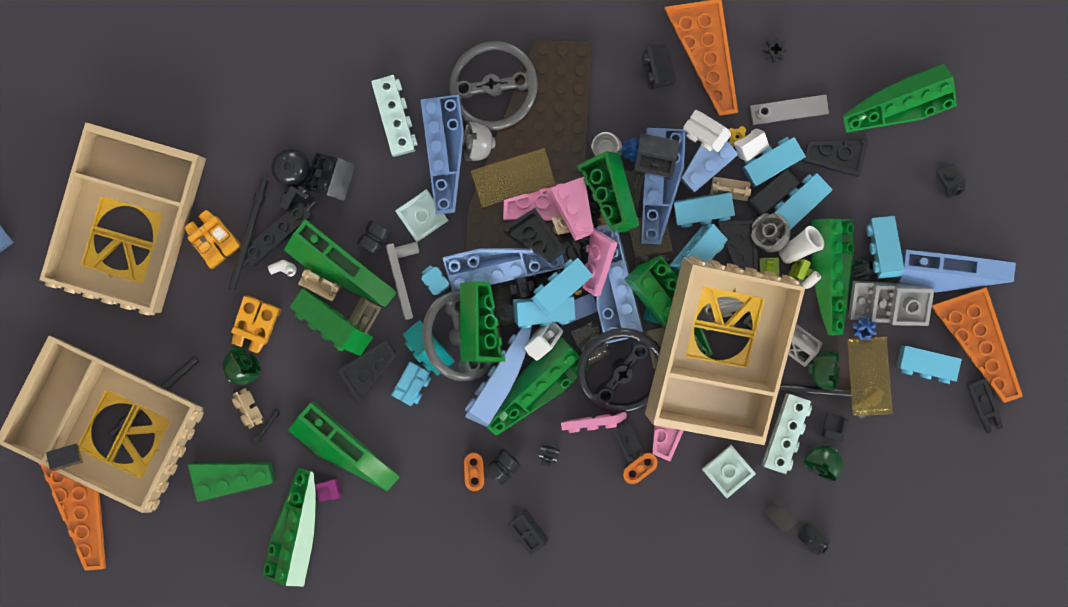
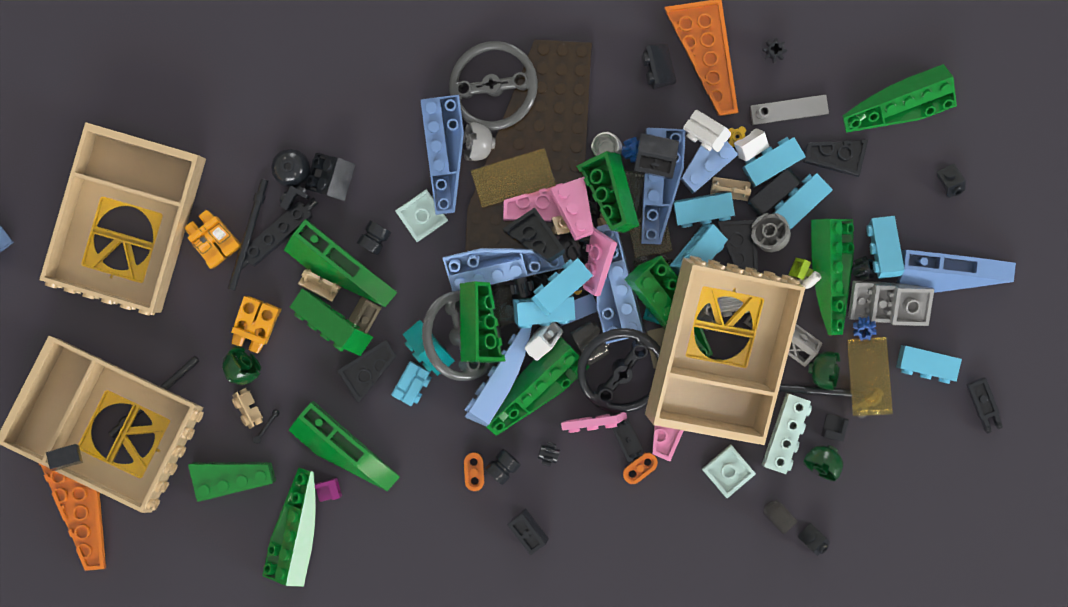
white arm [268,260,297,277] -> none
light aqua brick [371,75,418,157] -> none
light grey piece [385,242,419,320] -> none
medium azure brick [421,265,450,295] -> none
lime tile [759,258,779,276] -> none
white plant [779,226,824,264] -> none
orange wing [932,287,1023,403] -> none

